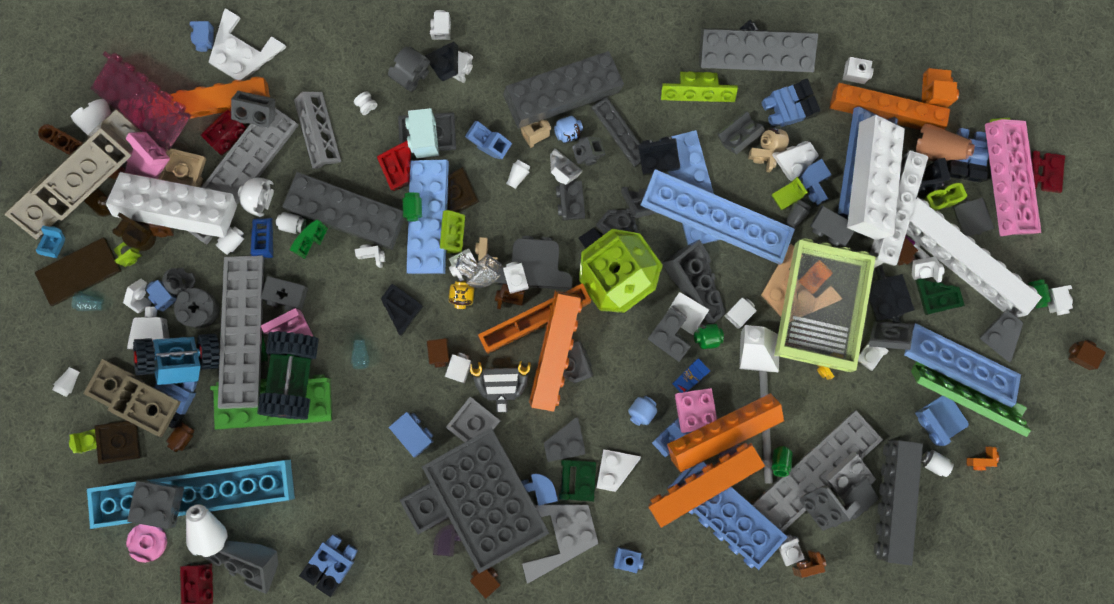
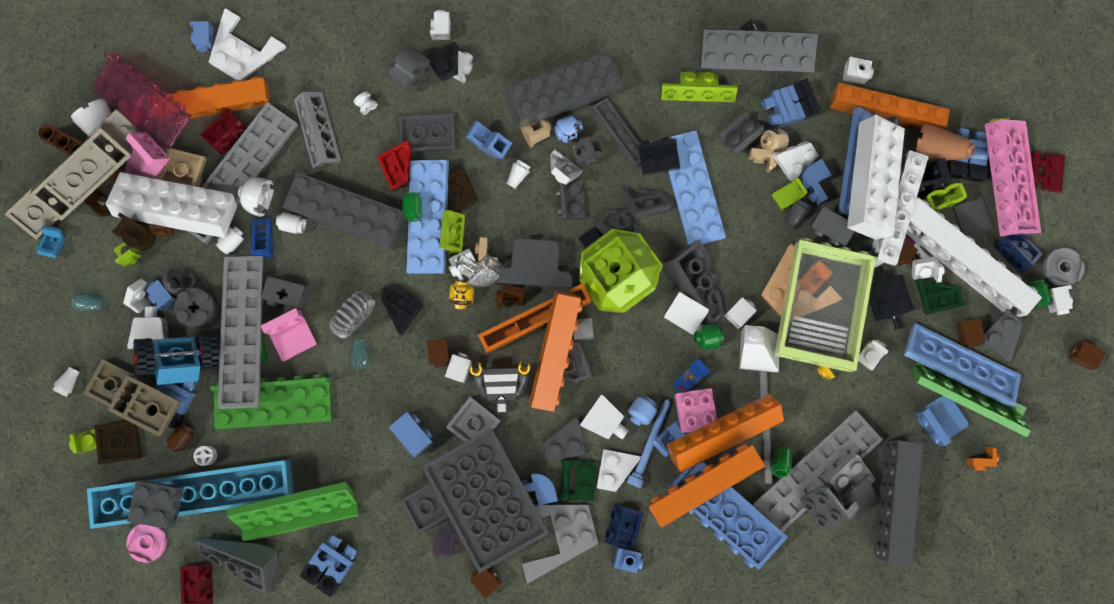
dark brown tile [34,237,122,306] -> none
white cone [186,505,228,557] -> none
dark grey brick [231,91,275,128] -> none
plate [257,331,319,420] -> none
green slope [289,220,328,259] -> none
white bracket [355,244,385,268] -> none
light aqua brick [405,108,439,158] -> none
white bracket [503,262,529,294] -> none
light blue plate [640,169,795,265] -> none
dark grey brick [648,306,692,362] -> none
white bracket [778,535,805,566] -> none
dark orange bracket [792,550,826,578] -> none
dark grey plate [869,321,914,350] -> none
orange brick [921,68,959,108] -> none
white brick [921,450,954,477] -> none
none -> white wheel [194,446,217,466]
none -> bright green bracket [227,482,359,542]
none -> light grey gear [329,290,375,338]
none -> light grey brick [573,318,594,341]
none -> white torso [580,395,629,439]
none -> dark blue bracket [605,504,644,551]
none -> light blue piece [627,399,671,489]
none -> reddish brown brick [955,318,985,348]
none -> dark blue bracket [994,234,1043,273]
none -> light grey plate [1043,248,1085,287]

